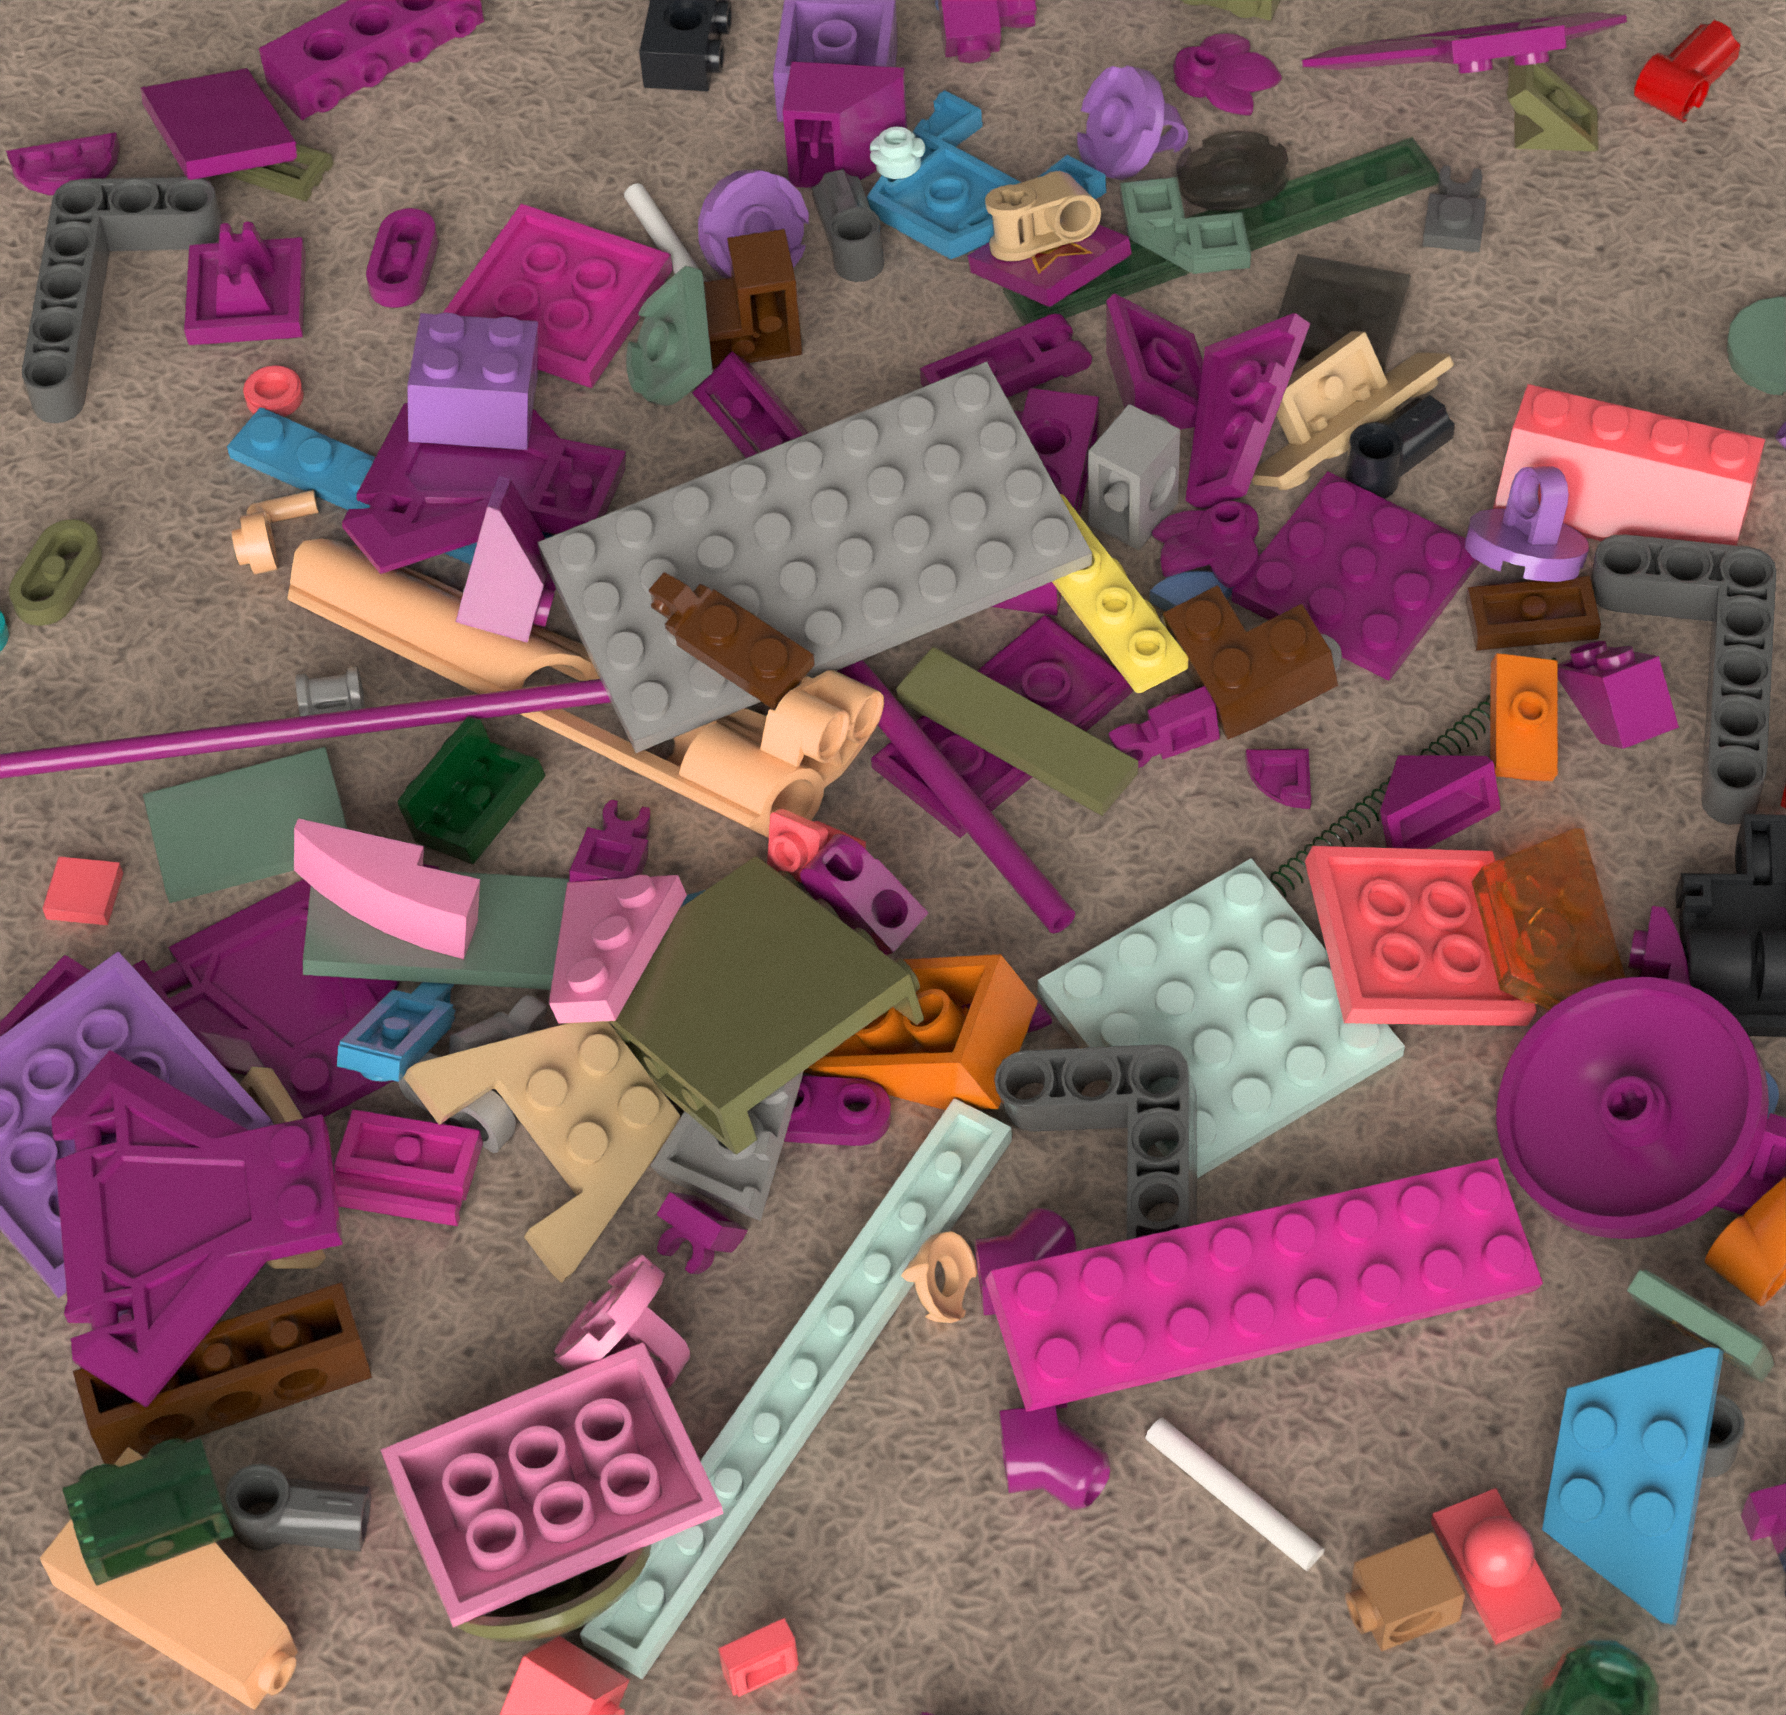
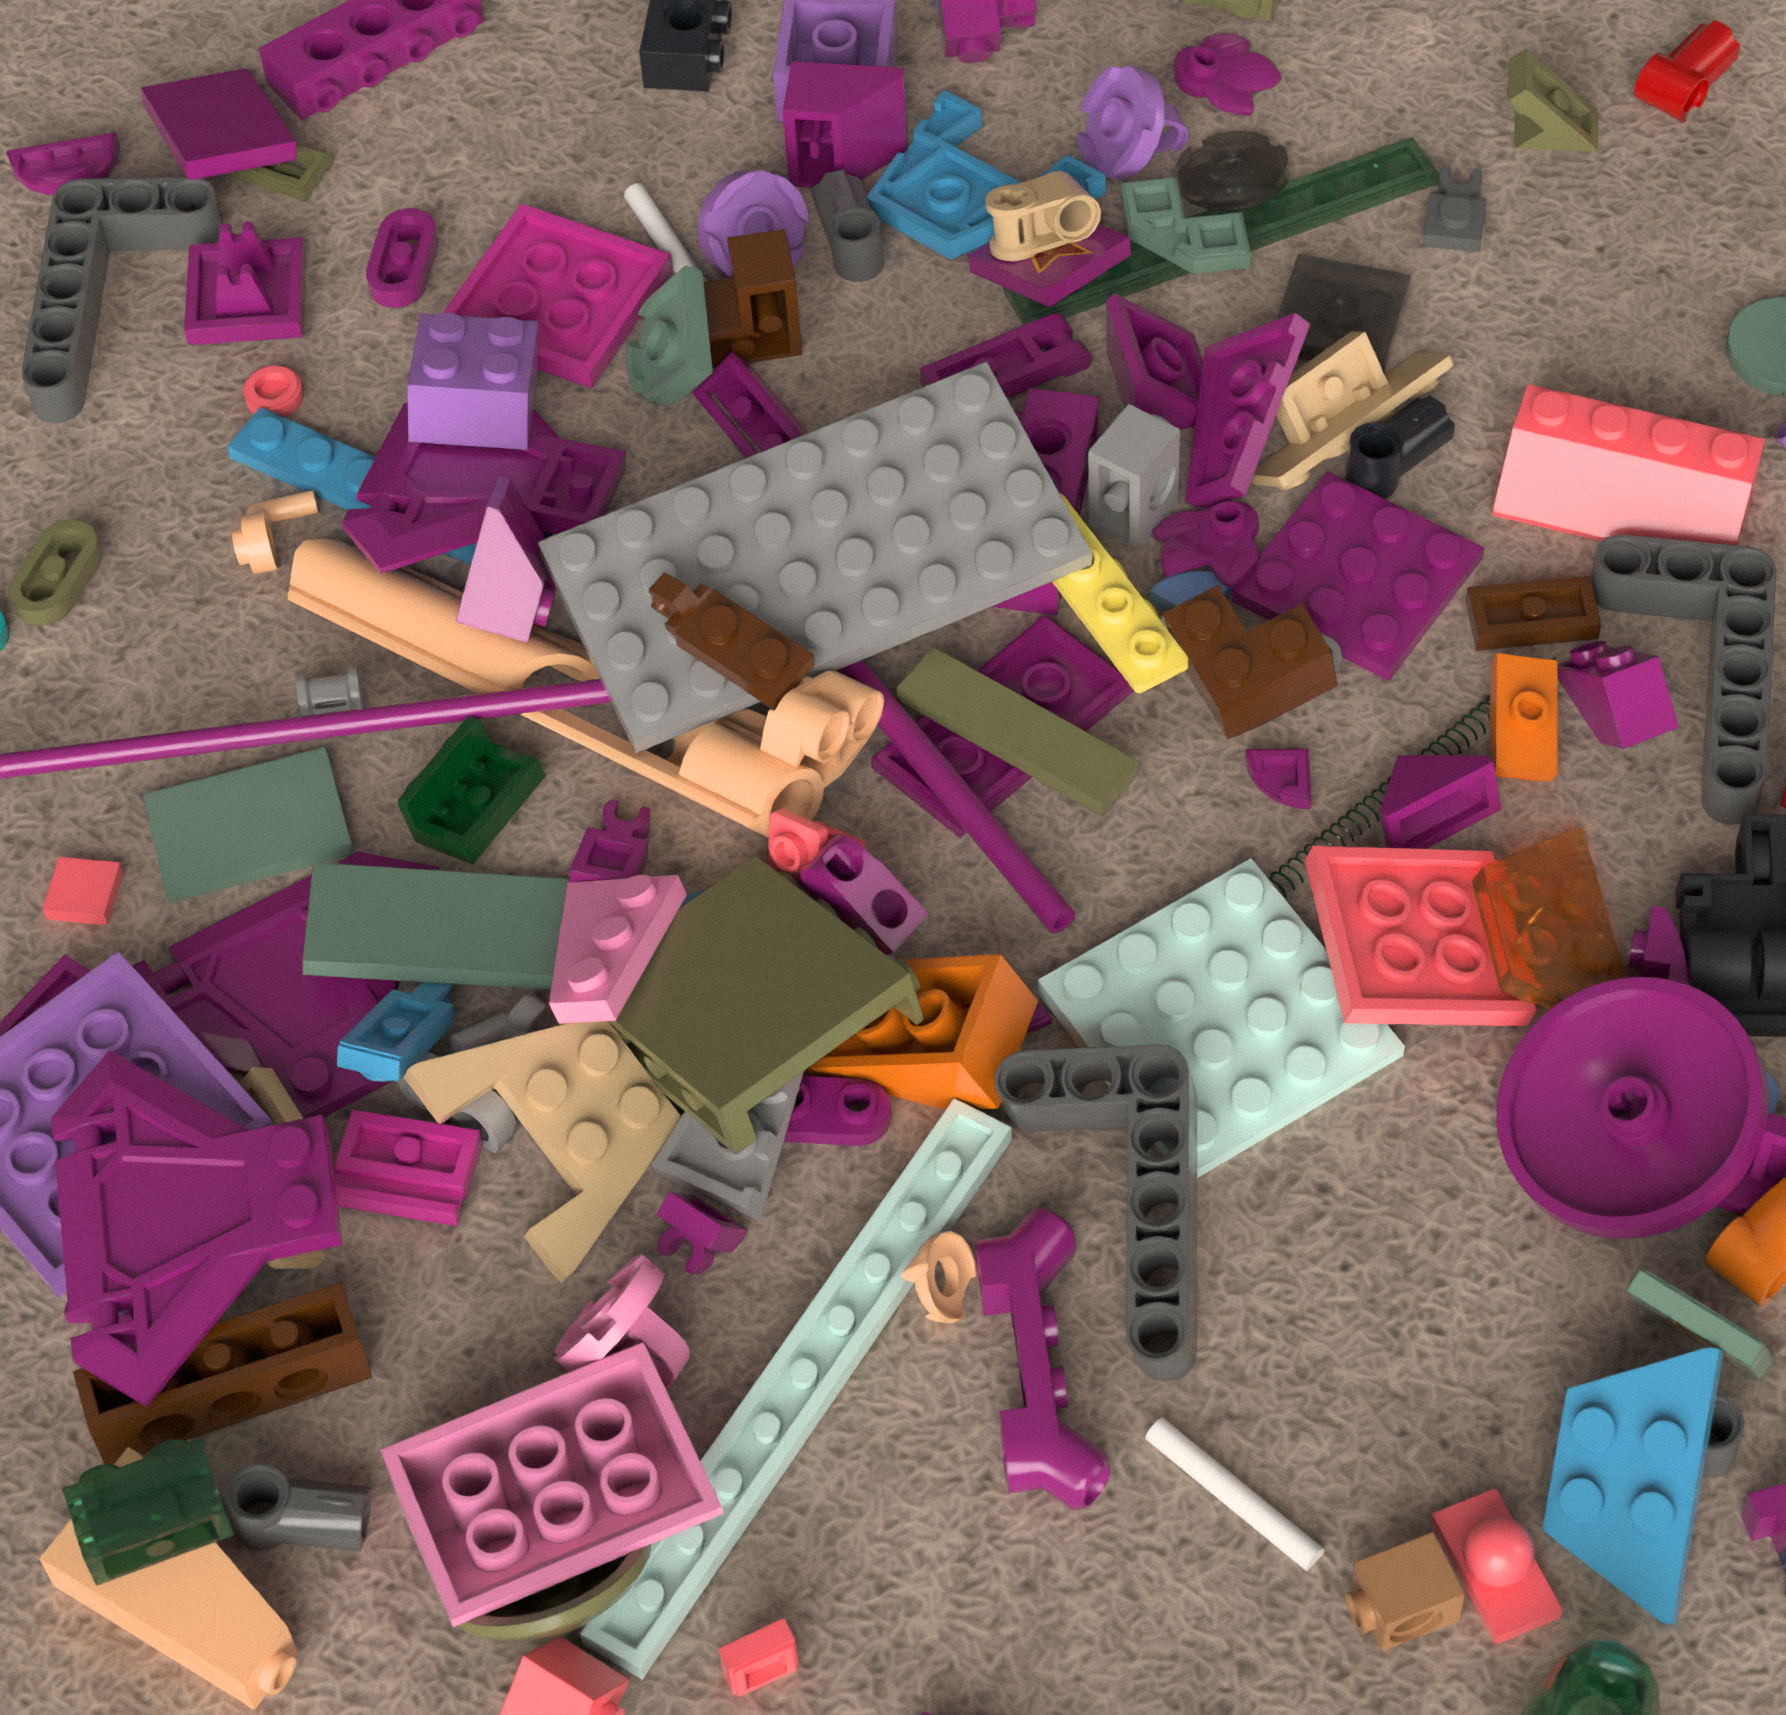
bright pink slope [294,818,480,959] -> none
light aqua plate [870,127,925,179] -> none
dark pink plate [985,1158,1543,1412] -> none
magenta plate [1108,686,1220,768] -> none
magenta plate [1302,12,1627,73] -> none
medium lavender tile [1464,466,1589,582] -> none

